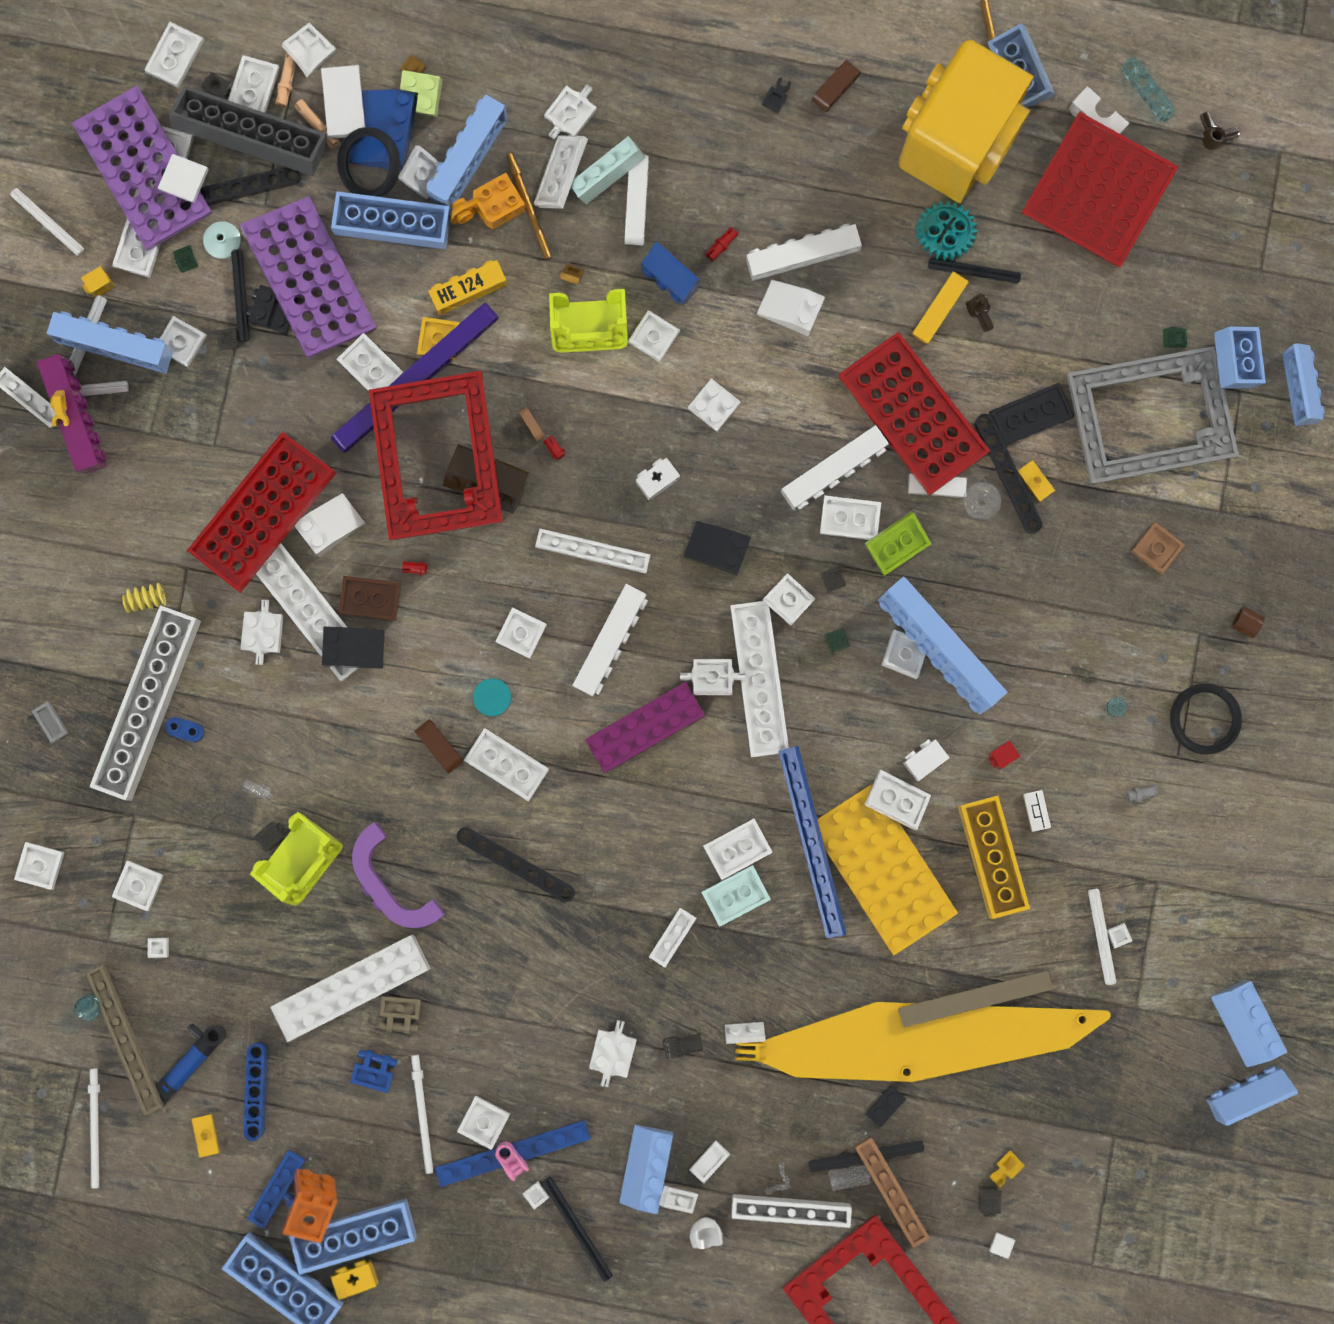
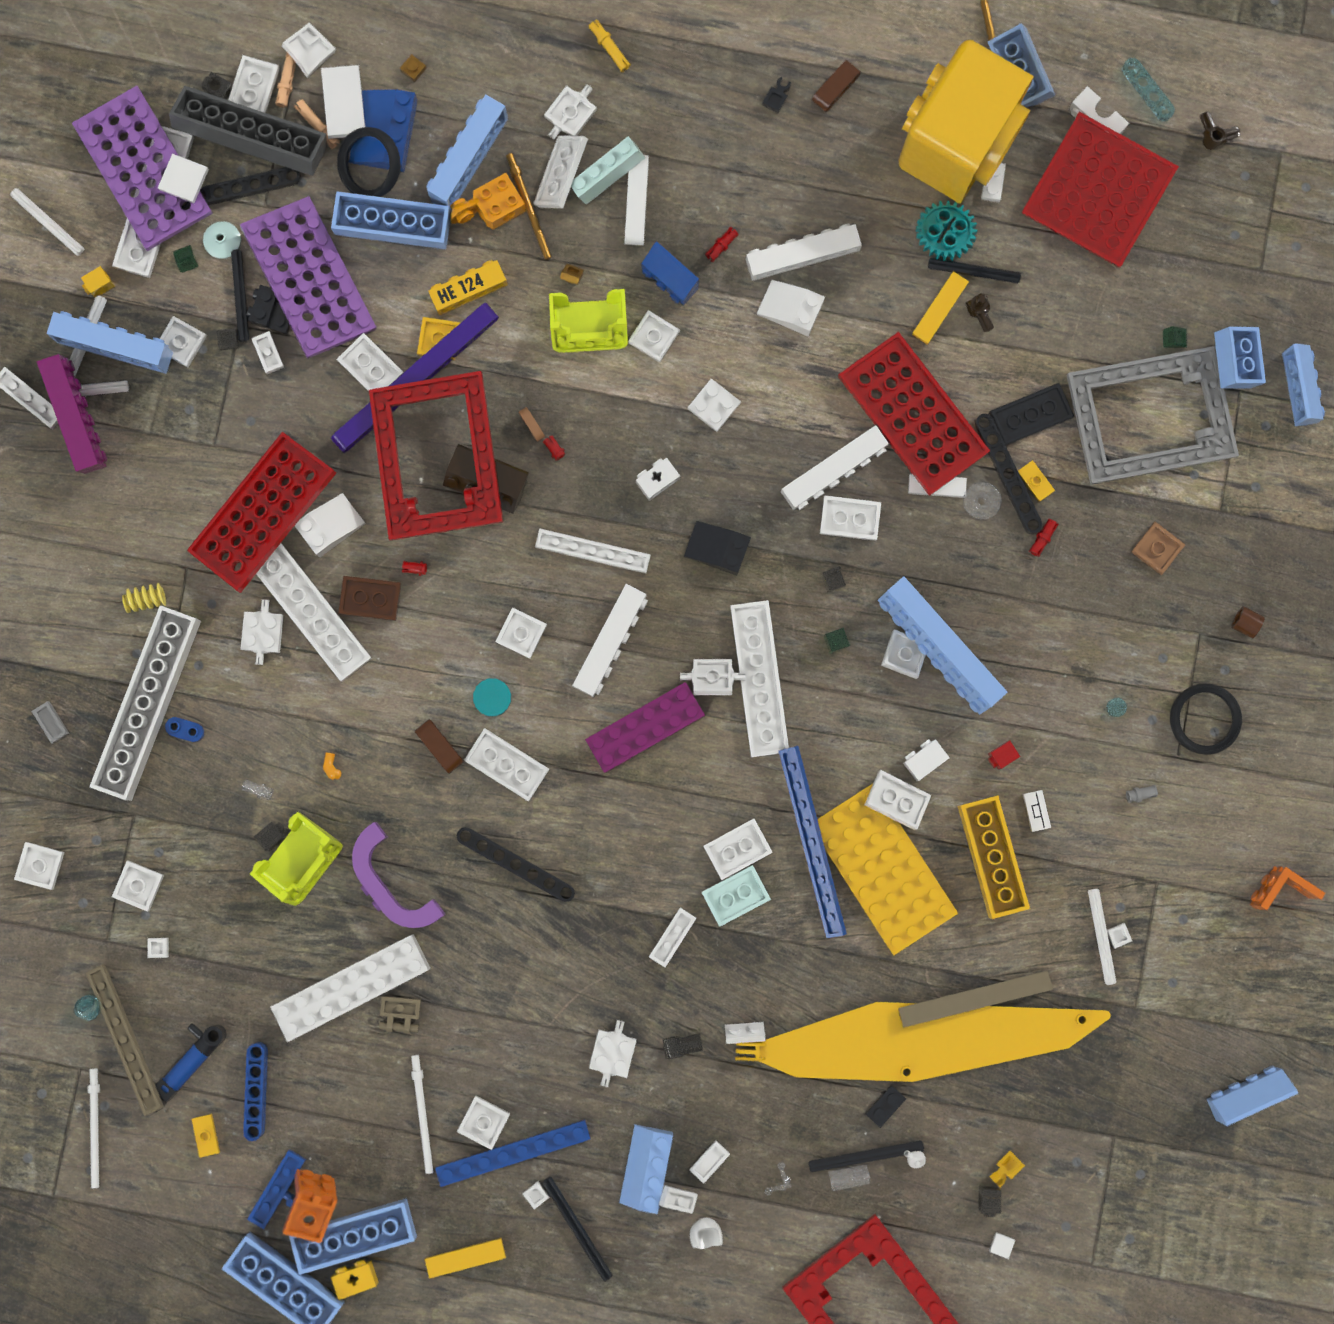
yellow plate [50,390,70,426] -> none
white tile [144,22,204,89] -> none
black slope [322,626,385,669] -> none
blue plate [350,1050,398,1093] -> none
white plate [398,145,440,199] -> none
yellowish green brick [400,70,443,117] -> none
bright pink piece [496,1141,530,1181] -> none
white brick [731,1194,852,1228] -> none
white plate [763,573,816,625] -> none
medium nougat plate [854,1136,930,1248] -> none
lime plate [864,512,931,576] -> none
light blue slope [1211,979,1287,1067] -> none
none -> white plate [251,332,284,374]
none -> light orange arm [323,752,341,780]
none -> yellow tile [425,1238,506,1279]
none -> yellow pin [588,20,631,72]
none -> white piece [904,1150,926,1168]
none -> white plate [981,163,1006,202]
none -> red pin [1029,519,1059,557]
none -> orange bracket [1249,866,1325,910]

